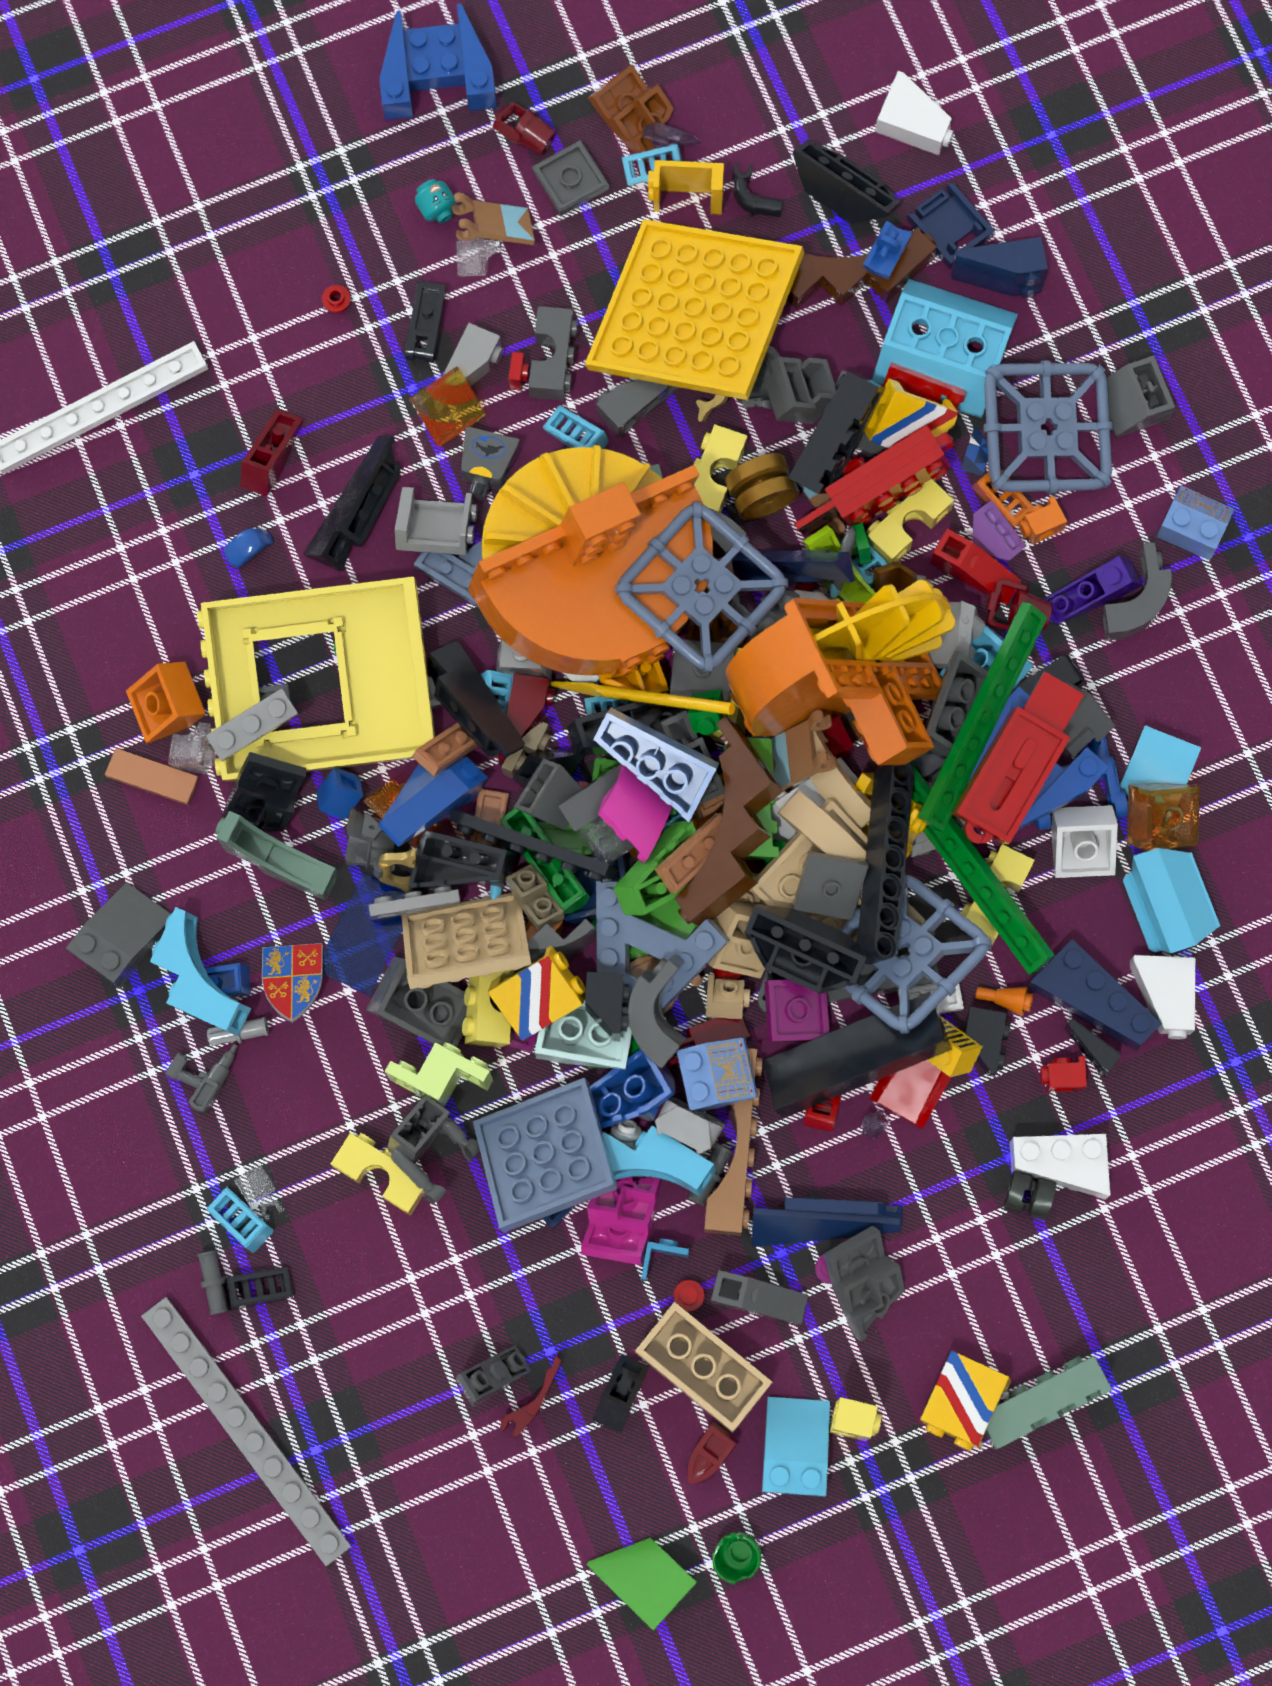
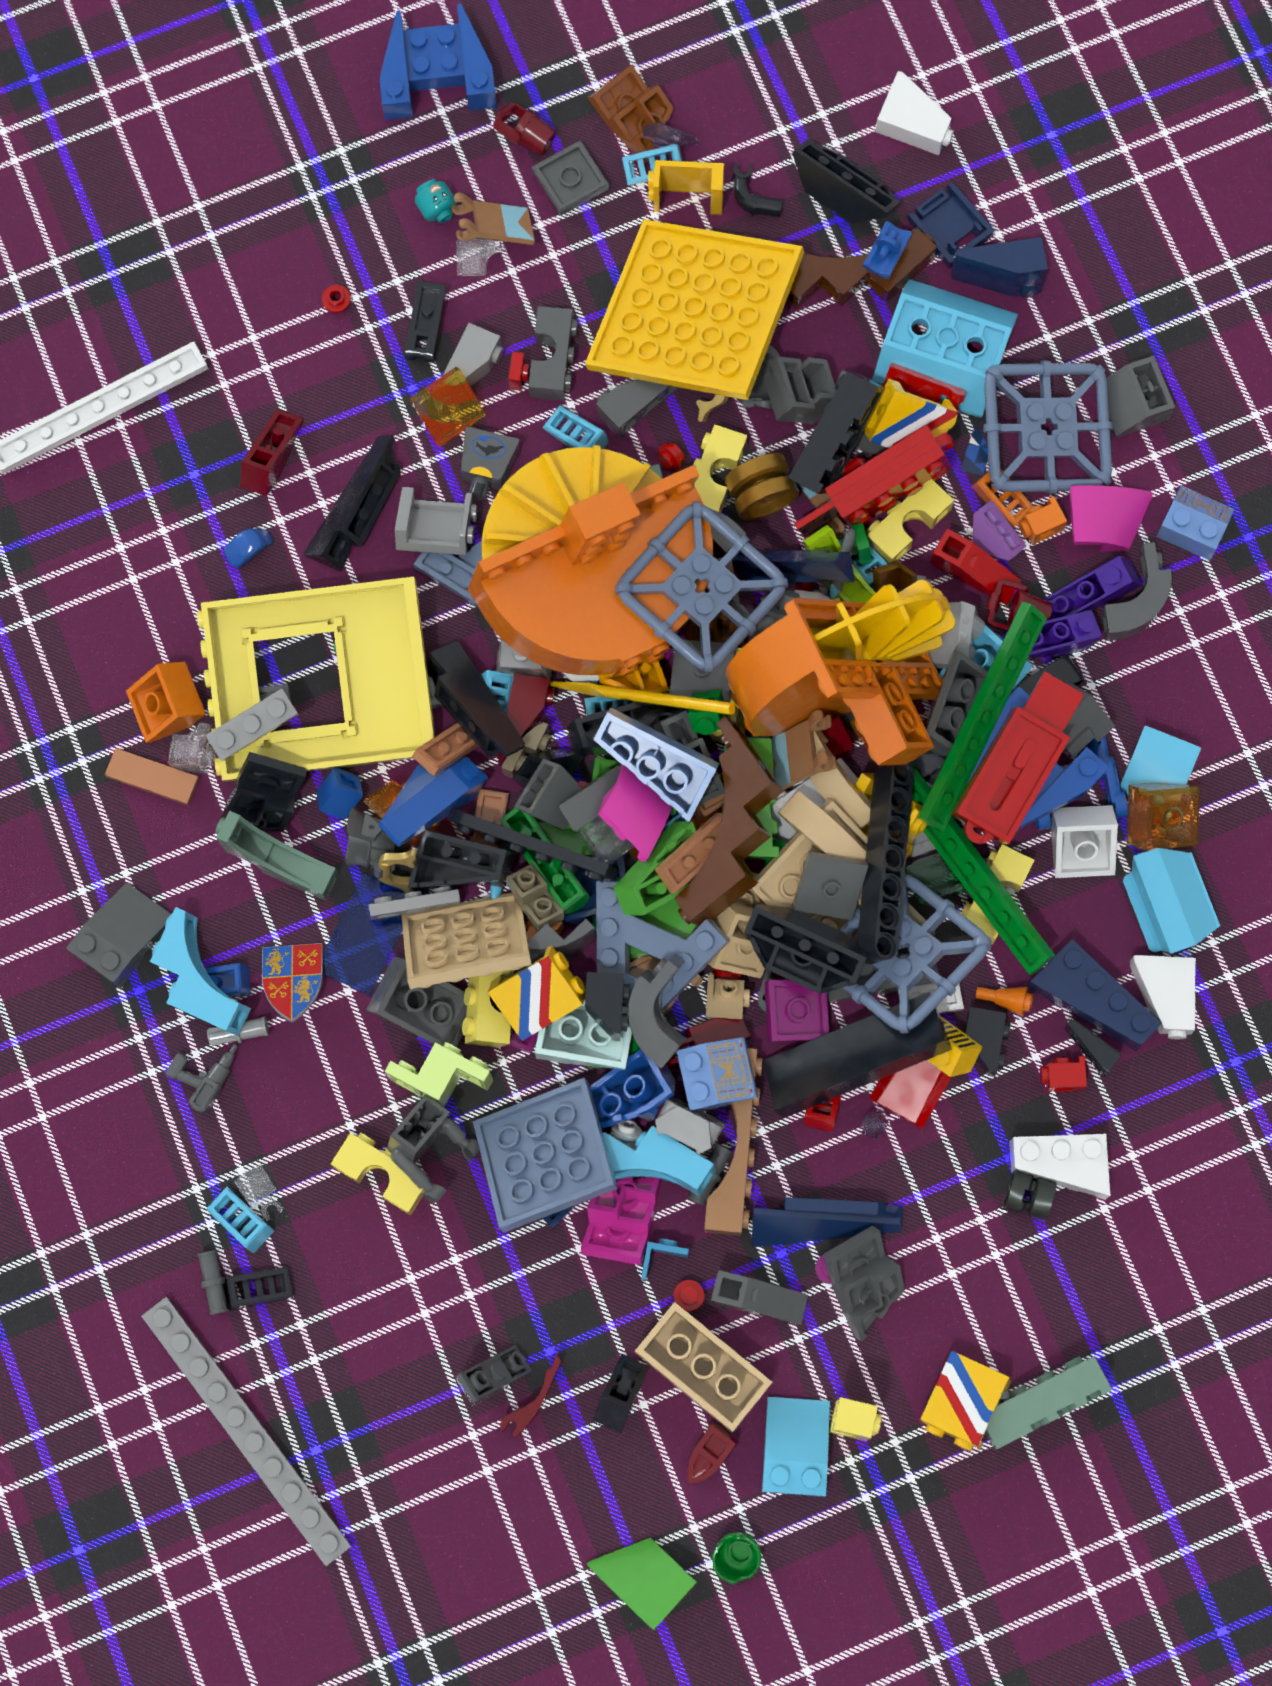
none -> red plate [658,443,685,471]
none -> clear green bracket [905,852,967,905]
none -> dark purple slope [1028,609,1102,658]
none -> dark pink slope [1069,485,1153,552]

